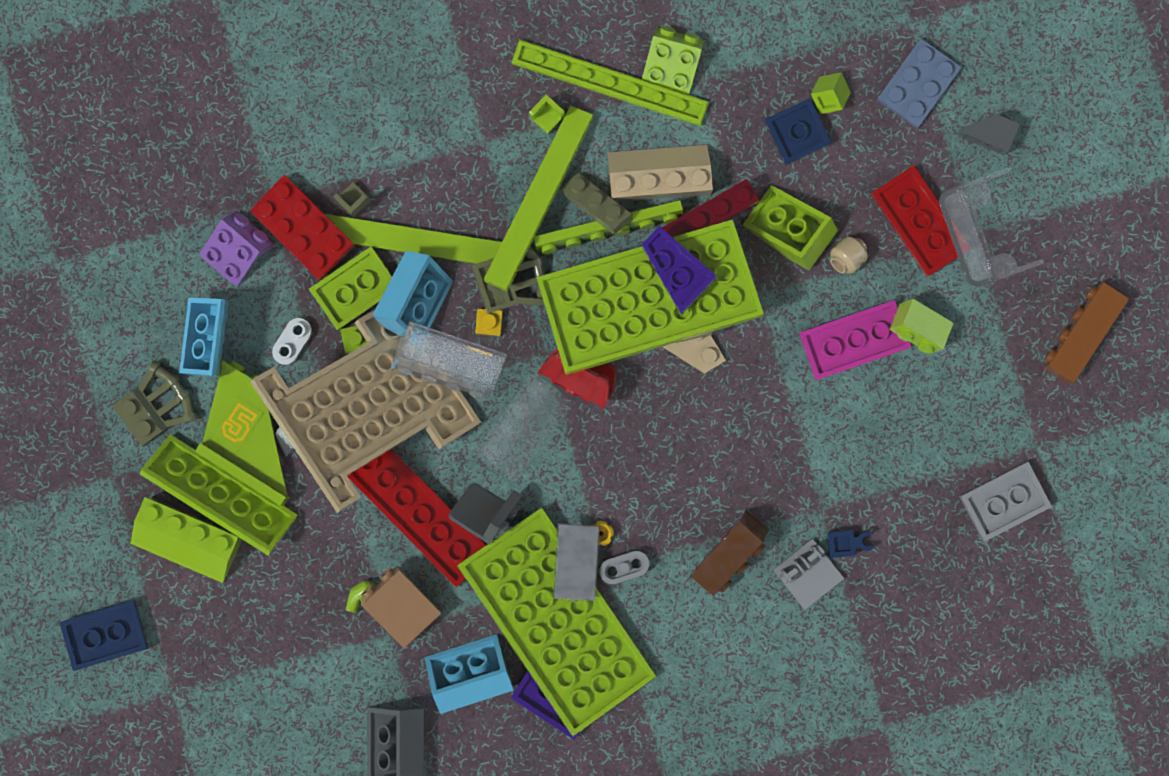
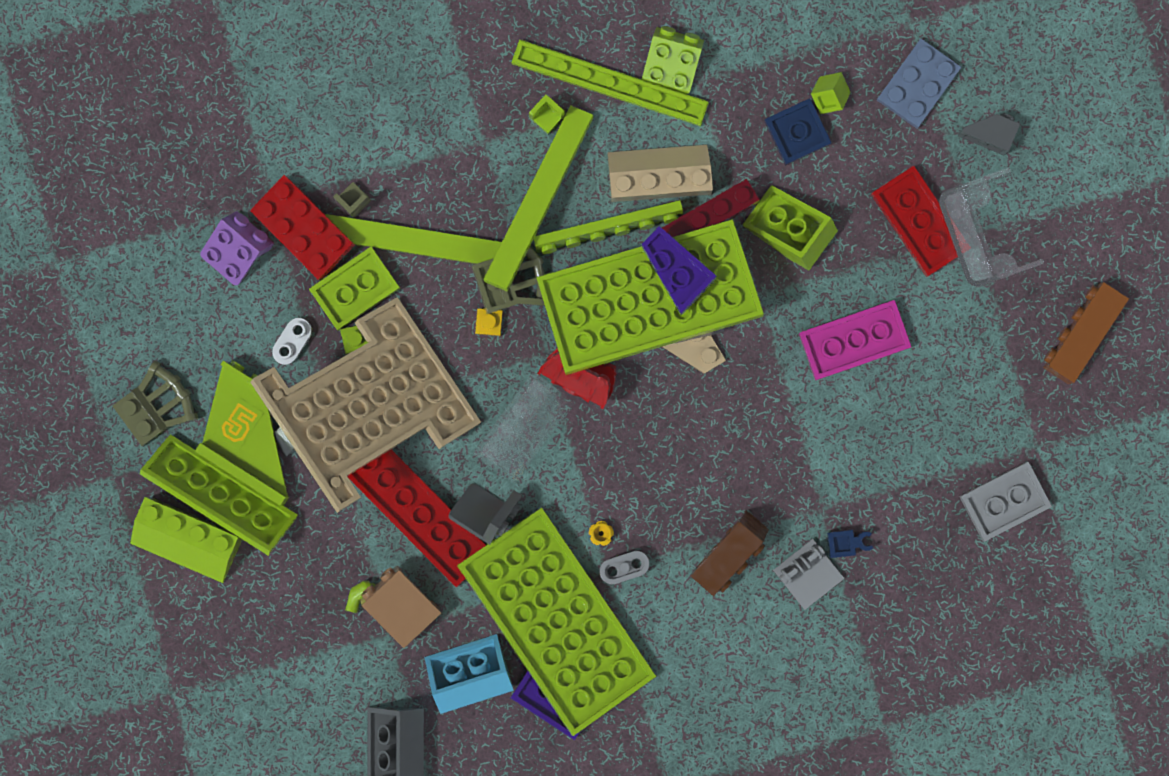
dark blue plate [59,600,149,671] -> none
medium azure slope [179,297,228,378] -> none
medium azure slope [372,251,453,346] -> none
clear slope [391,322,507,399] -> none
flat silver piece [553,522,600,603] -> none
olive plate [560,173,632,235] -> none
tan head [830,236,868,274] -> none
lime brick [890,298,953,354] -> none

